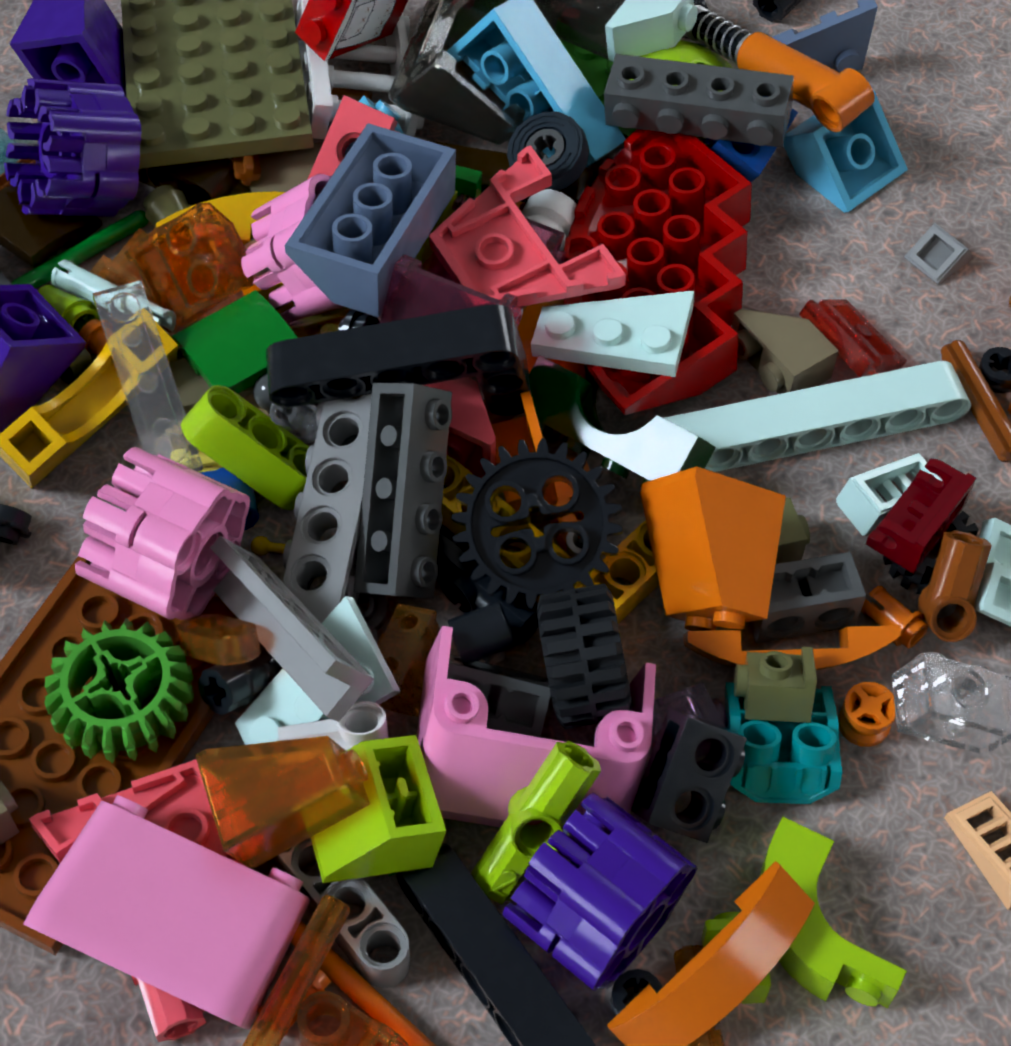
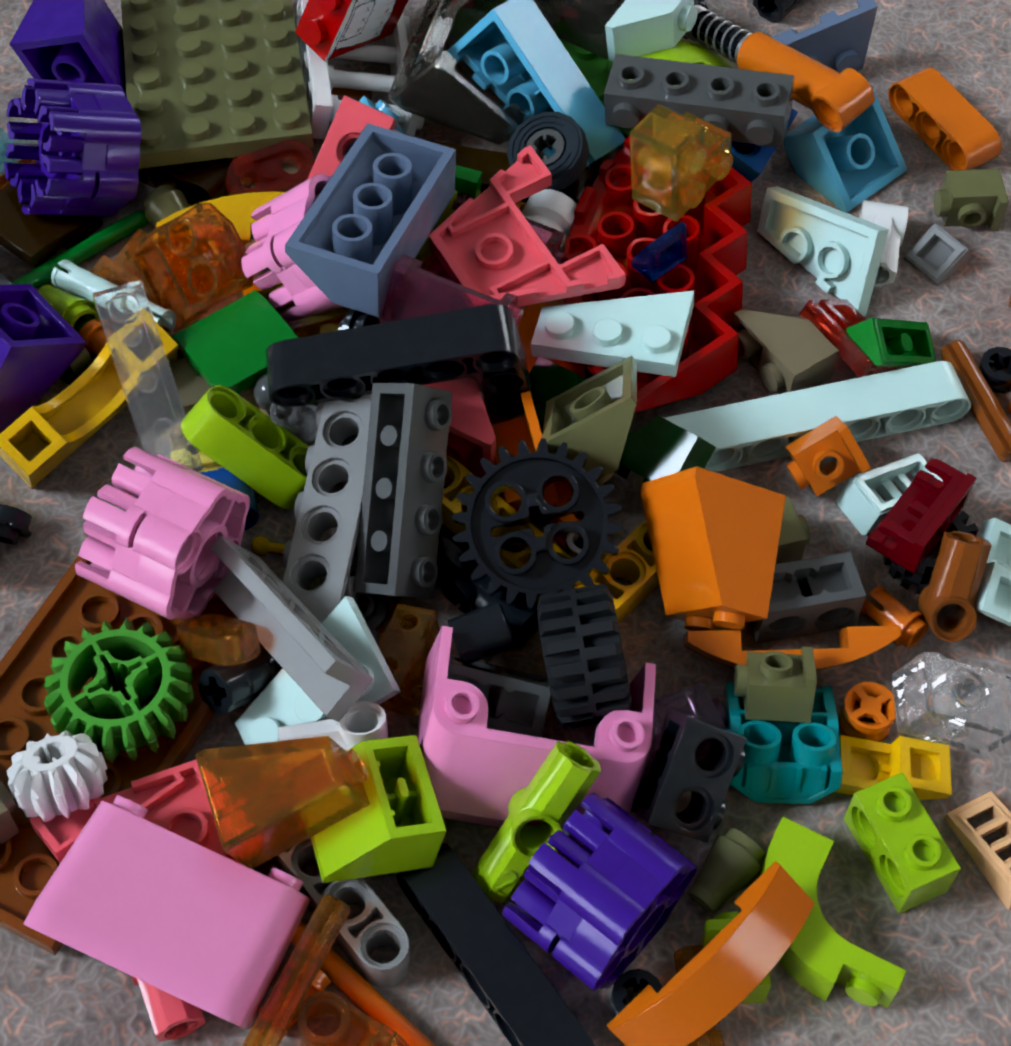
none -> white gear [6,730,108,822]
none -> clear red plate [225,140,315,195]
none -> olive slope [542,356,637,493]
none -> clear yellow brick [630,104,733,222]
none -> clear blue slope [631,221,687,282]
none -> olive cone [687,828,766,914]
none -> light aqua wing [757,186,889,319]
none -> orange brick [785,416,871,497]
none -> yellow slope [835,735,952,800]
none -> lime brick [843,772,961,914]
none -> green slope [846,318,937,368]
none -> white piece [859,200,909,288]
none -> orange beam [888,67,1002,171]
none -> olive brick [934,169,1009,232]

